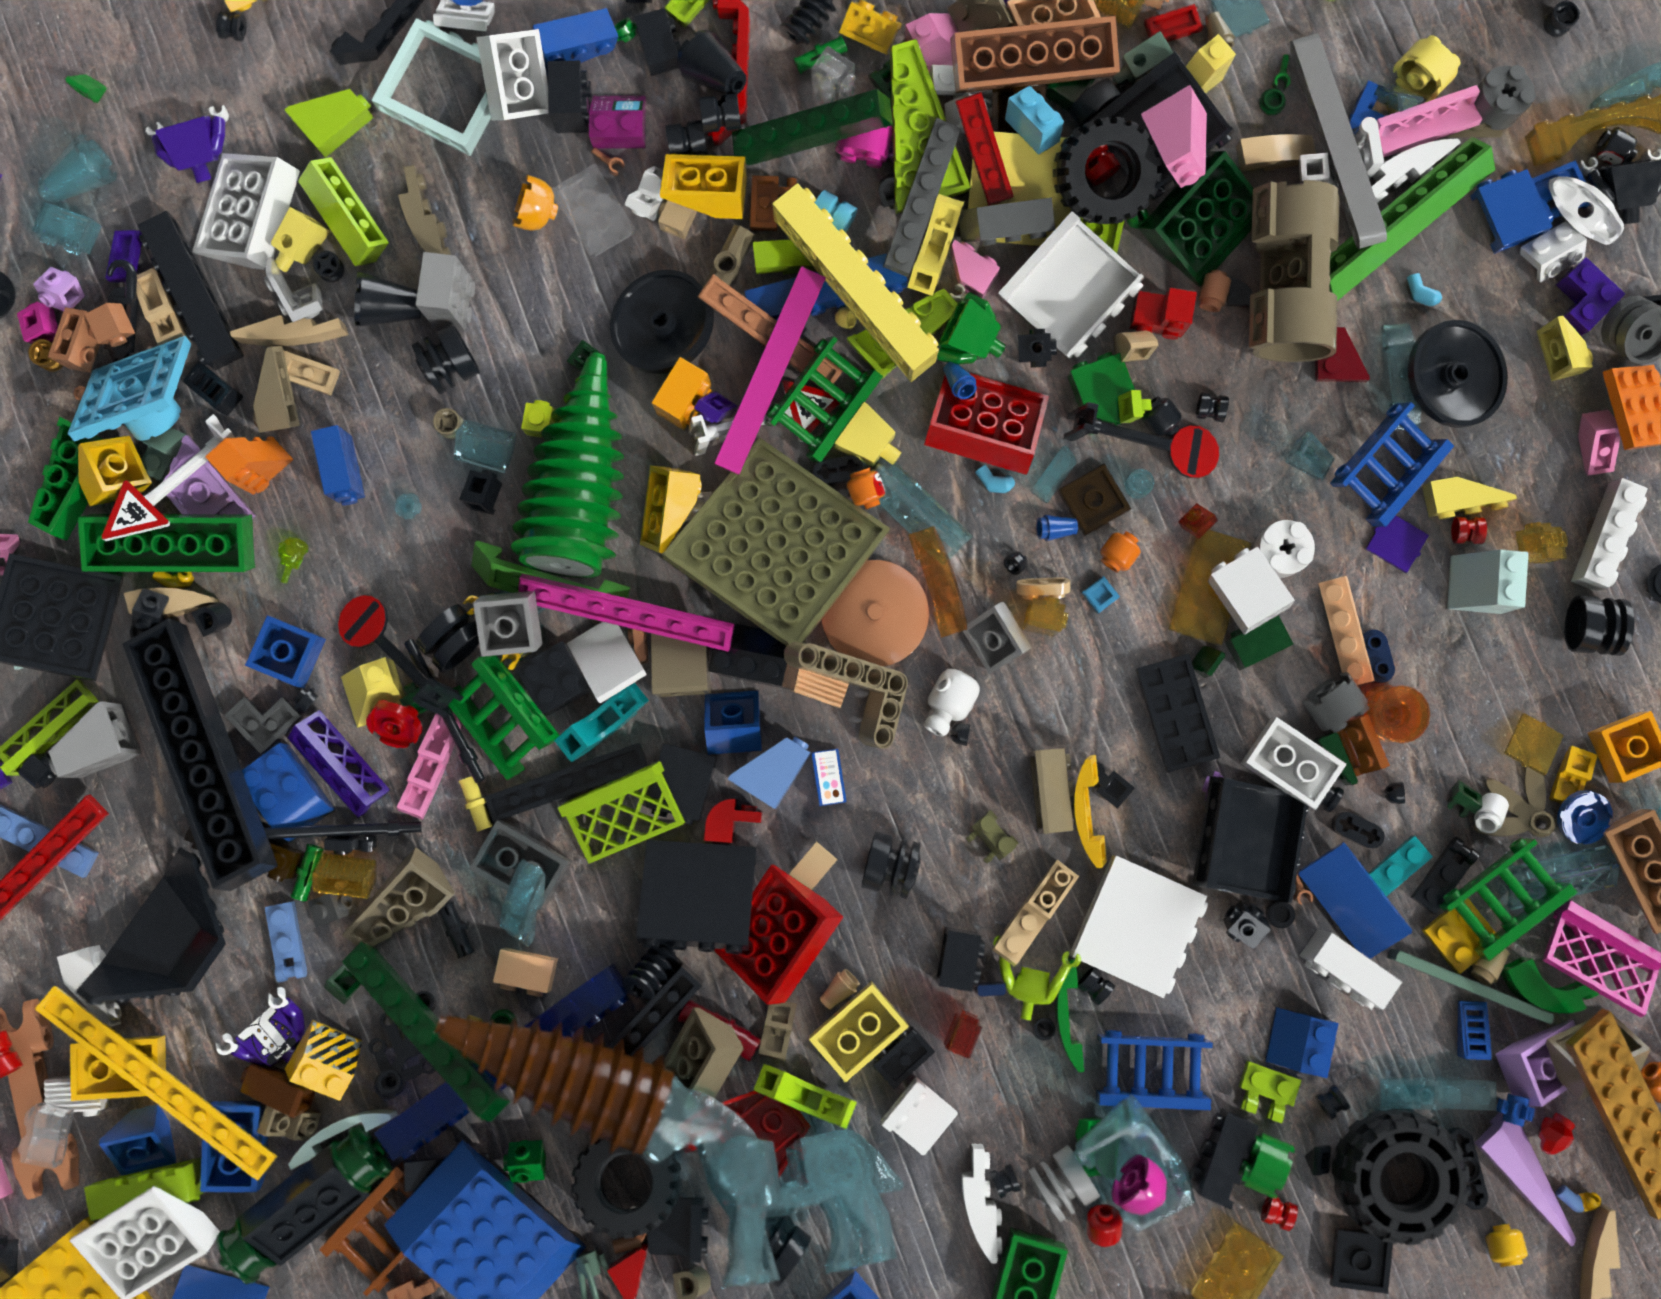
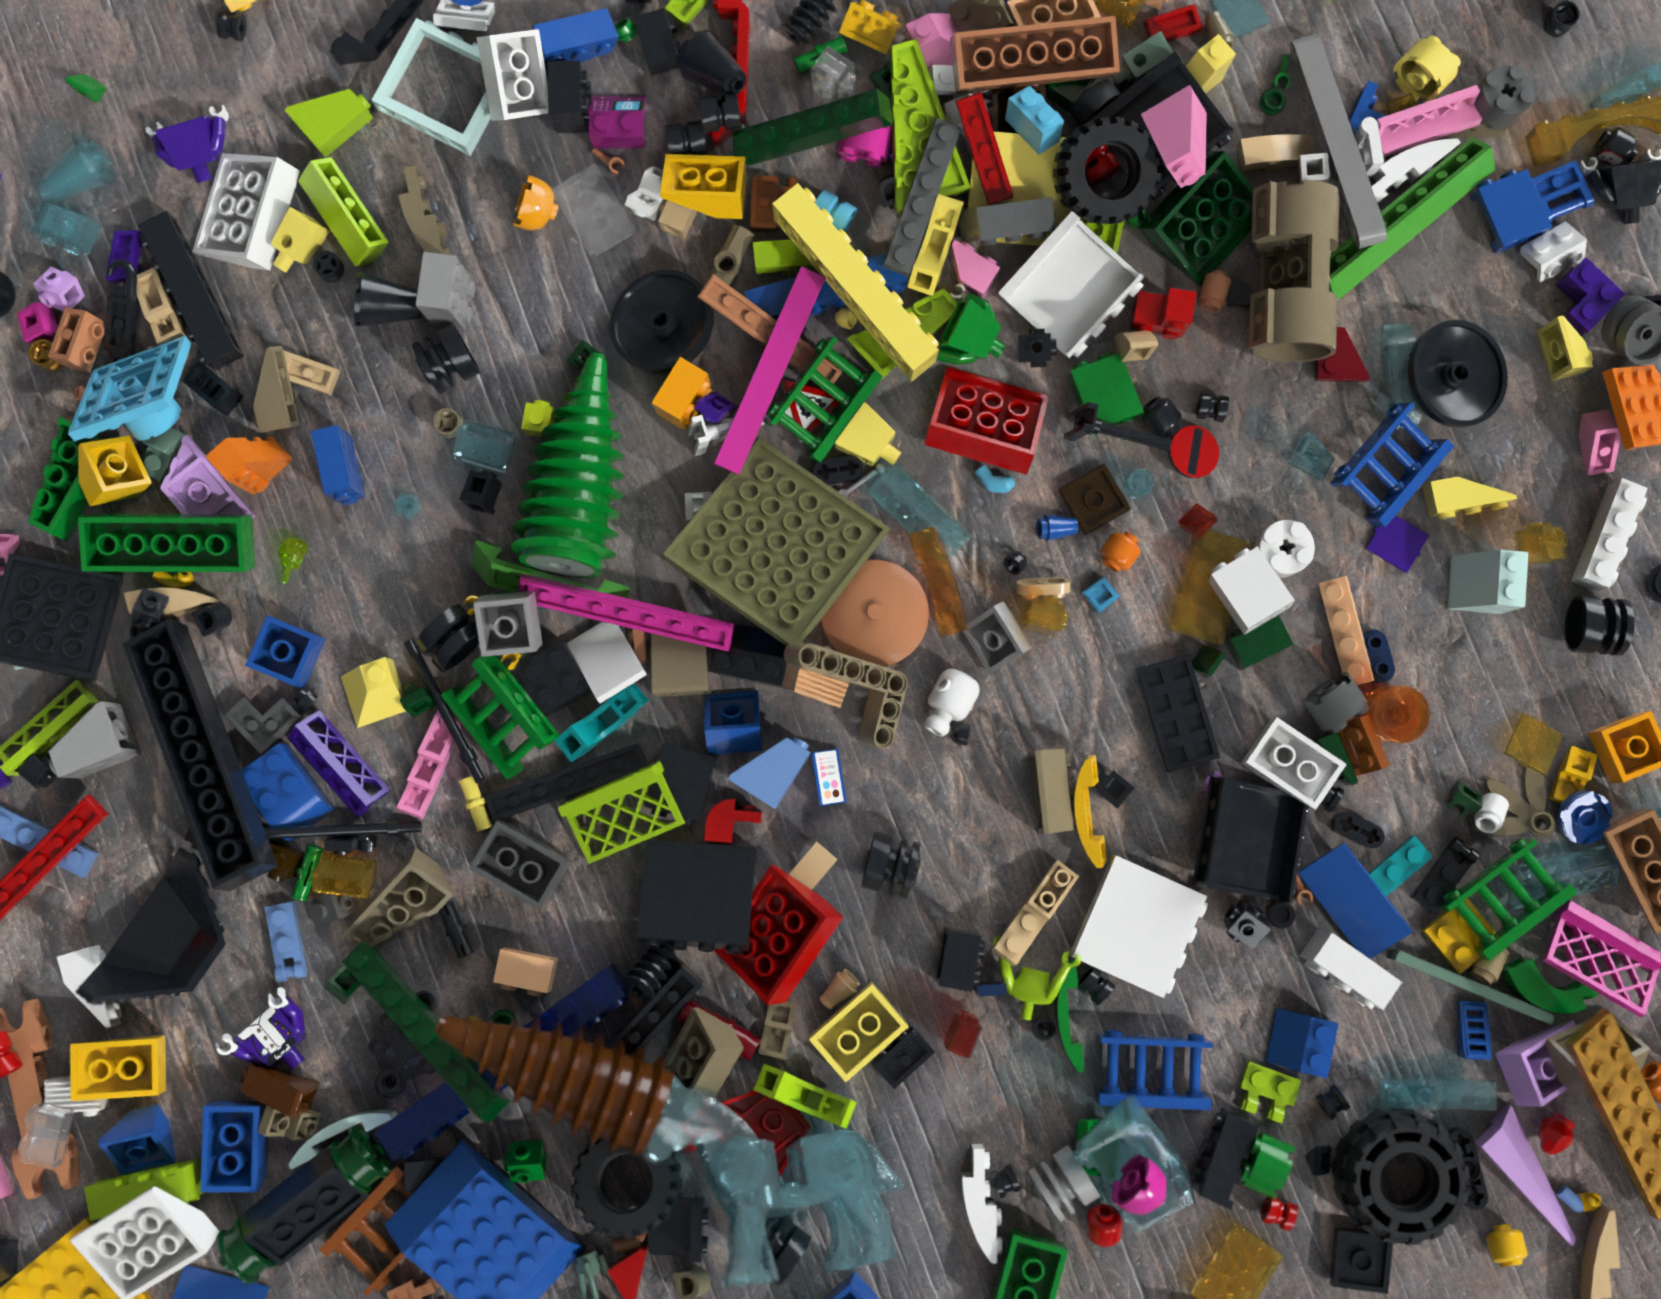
yellow plate [35,986,278,1180] -> none
nougat brick [85,303,135,347] -> none
piece [102,414,235,541] -> none
tan slope [230,315,349,346] -> none
light grey bracket [264,256,323,322] -> none
slope [285,1020,362,1101] -> none
black piece [338,595,464,718] -> none
red plate [366,700,422,748] -> none
clear light blue slope [500,860,545,947] -> none
yellow slope [640,465,701,553] -> none
orange head [846,467,886,510] -> none
white bracket [881,1077,958,1155] -> none
blue cone [943,362,977,399] -> none
olive piece [965,810,1019,864] -> none
clear light blue slope [1031,445,1077,503] -> none
lime tile [1118,390,1152,423] -> none
clear light blue slope [1371,81,1424,112] -> none
black hinge [1384,782,1405,804] -> none
medium azure arm [1407,273,1442,306] -> none
red wheel [1451,517,1487,544] -> none
blue gear [1496,1093,1535,1127] -> none
white piece [1549,177,1624,245] -> none

